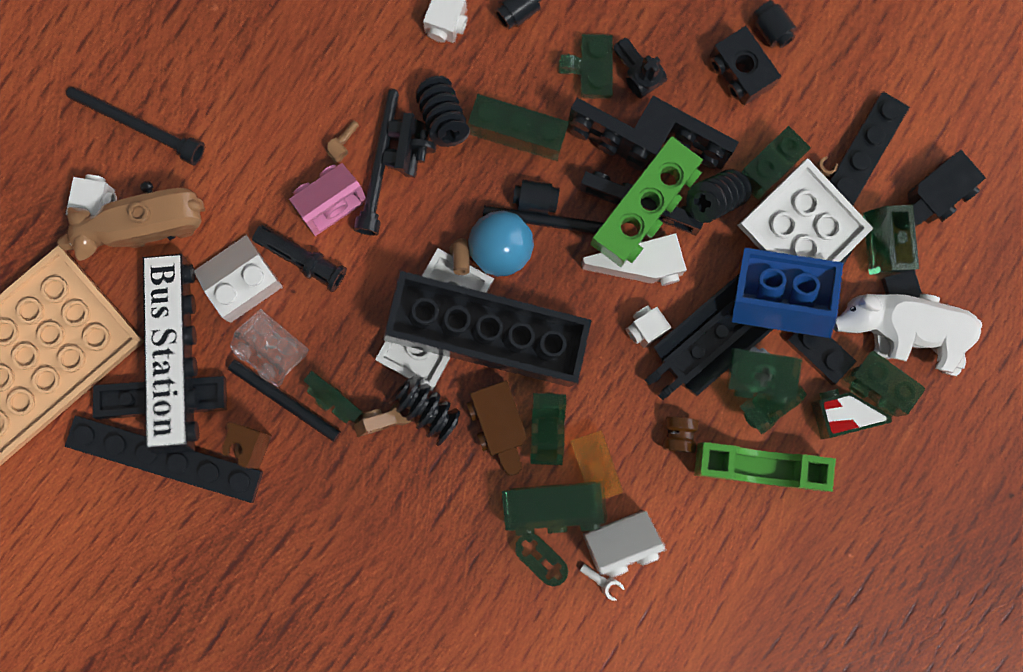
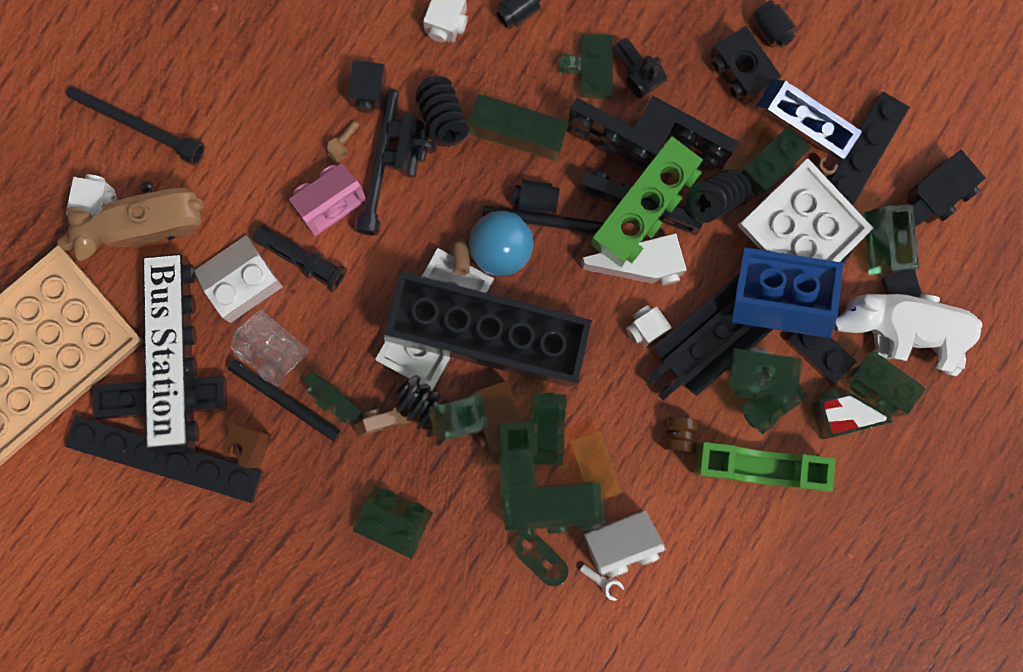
none -> black brick [348,60,387,113]
none -> clear green bracket [353,486,433,559]
none -> clear green brick [428,394,488,440]
none -> clear green brick [497,421,536,494]
none -> brick [756,79,862,159]

